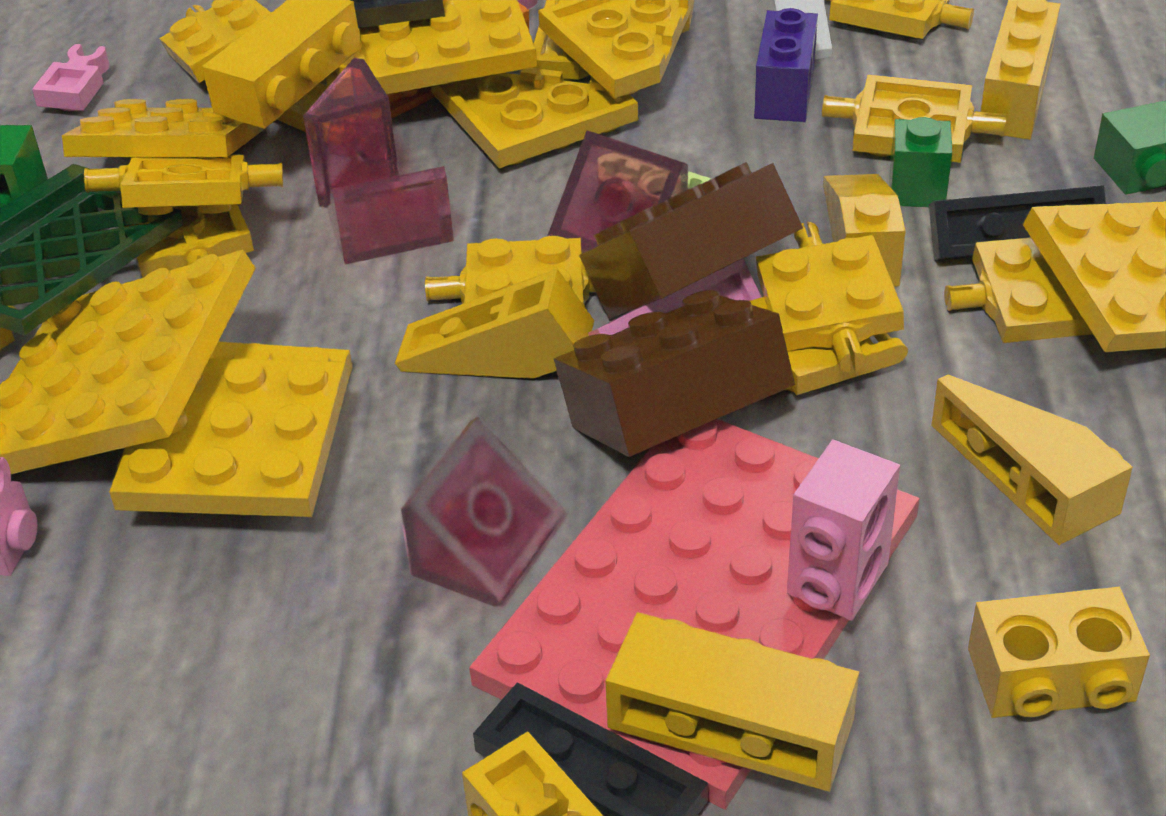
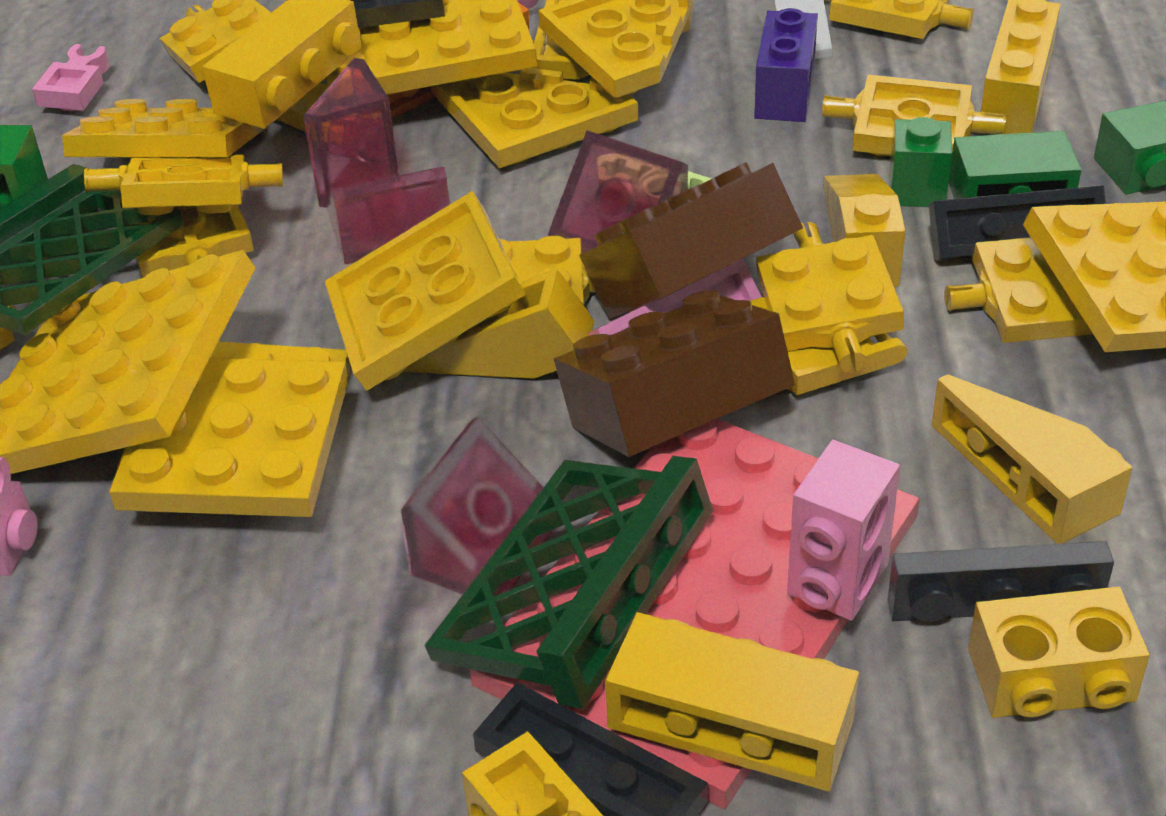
none -> yellow plate [325,191,526,391]
none -> dark green fence [424,456,713,710]
none -> black plate [887,541,1114,622]
none -> brick [949,131,1082,199]

